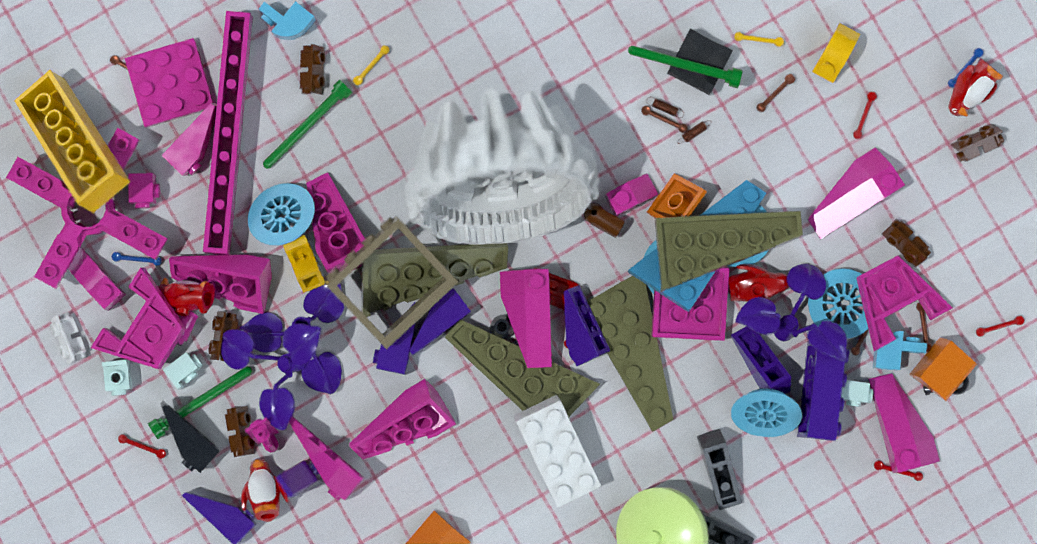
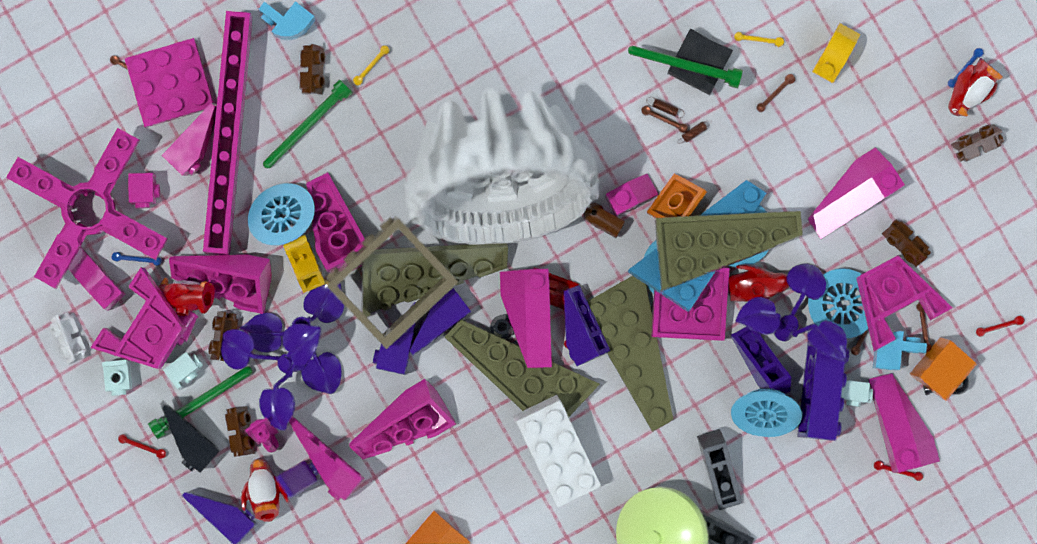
yellow brick [14,70,130,213] -> none
red hinge [853,92,877,139] -> none

